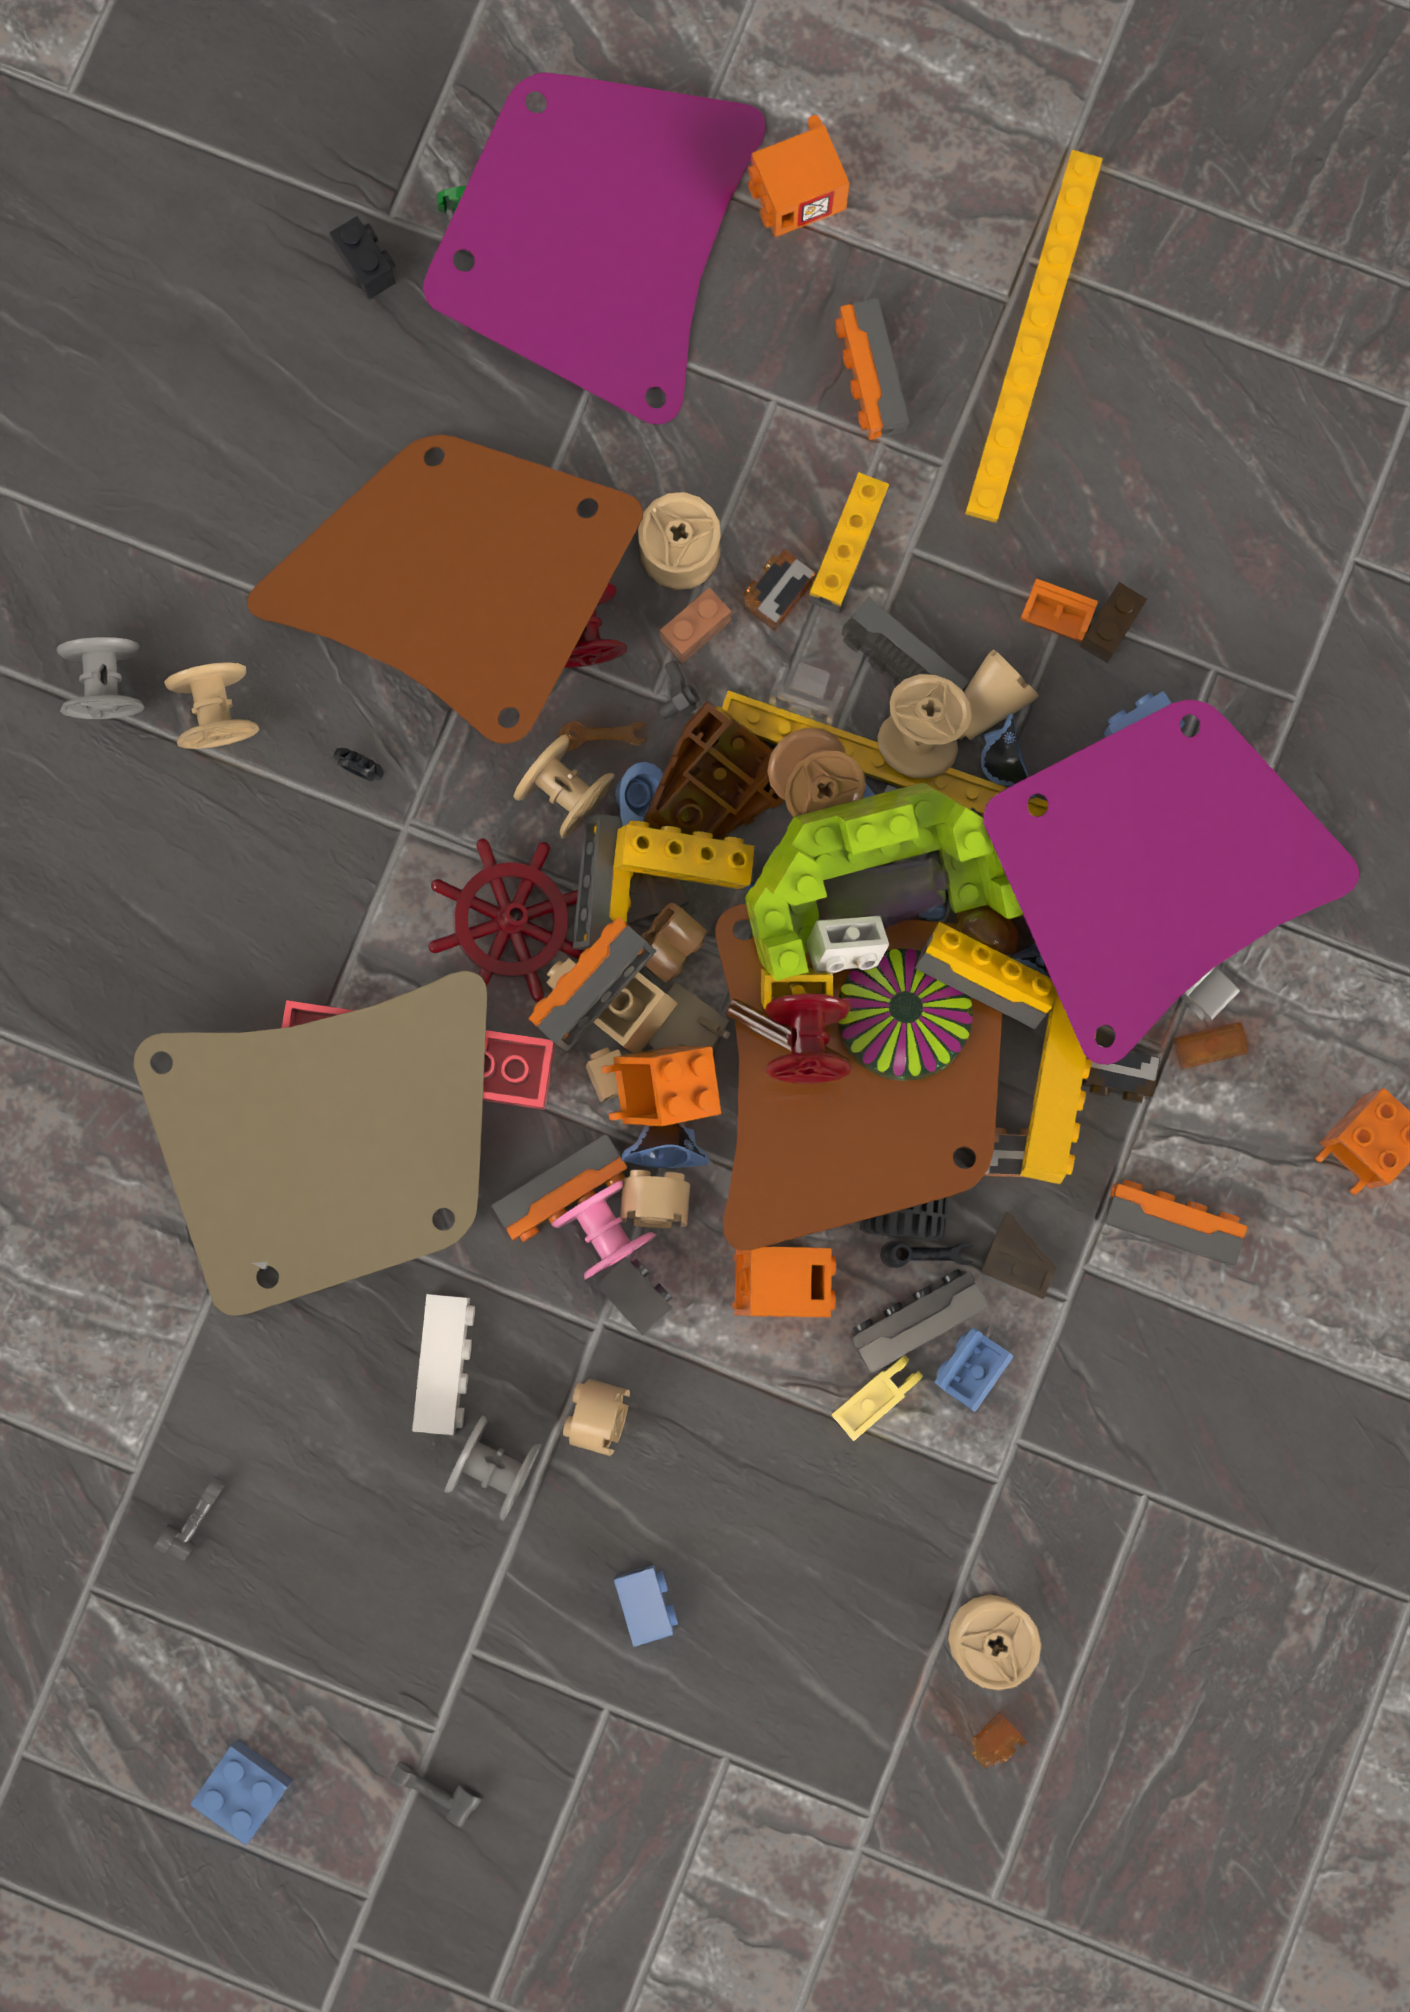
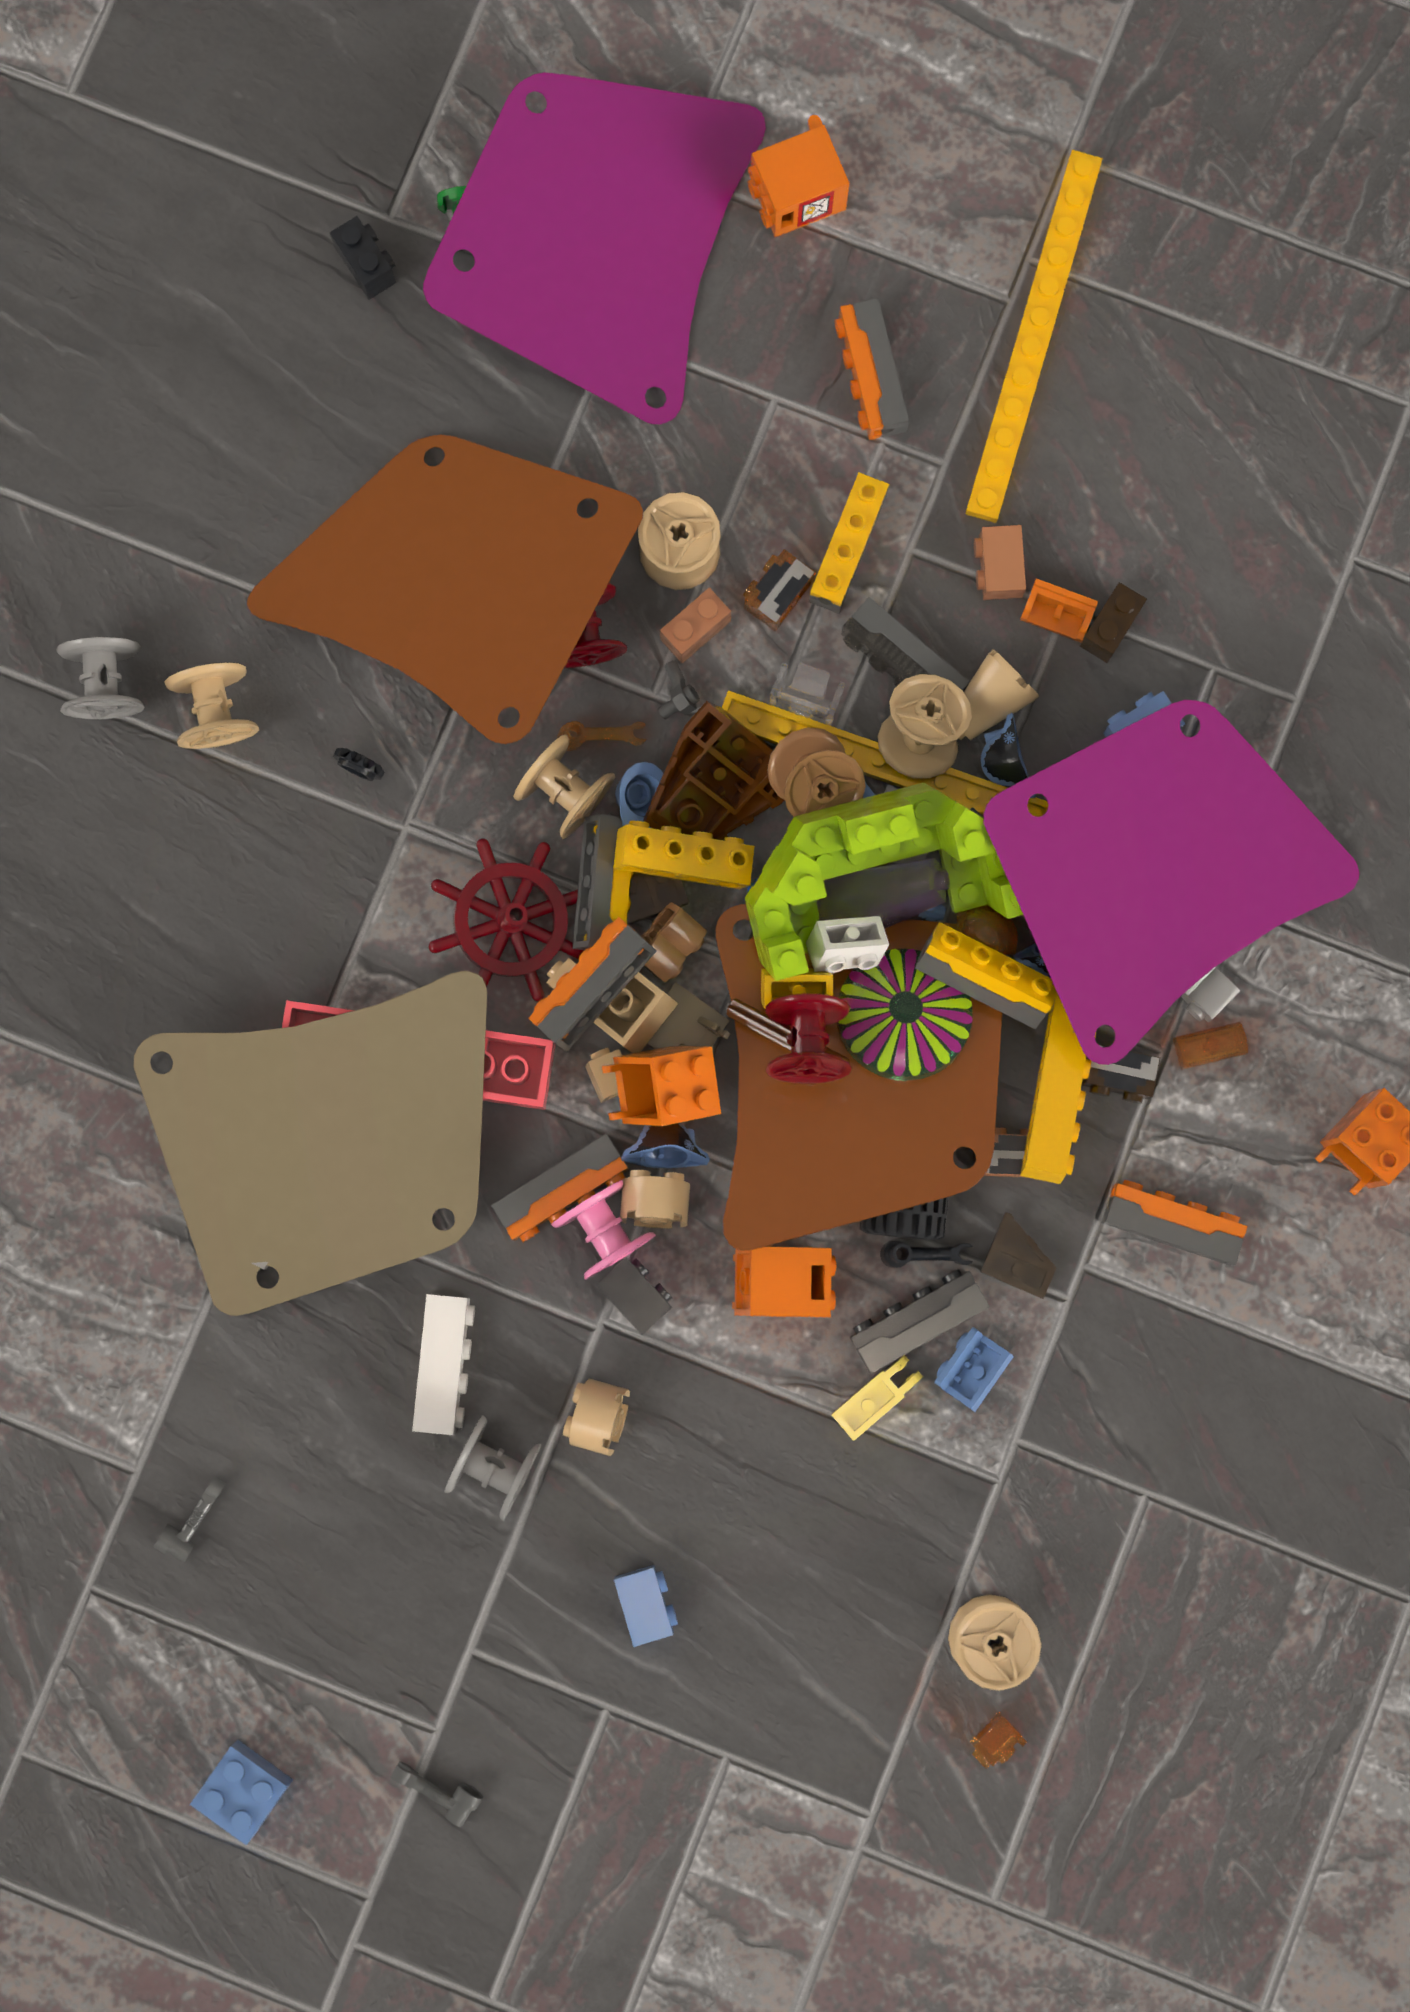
none -> nougat brick [974,525,1026,600]

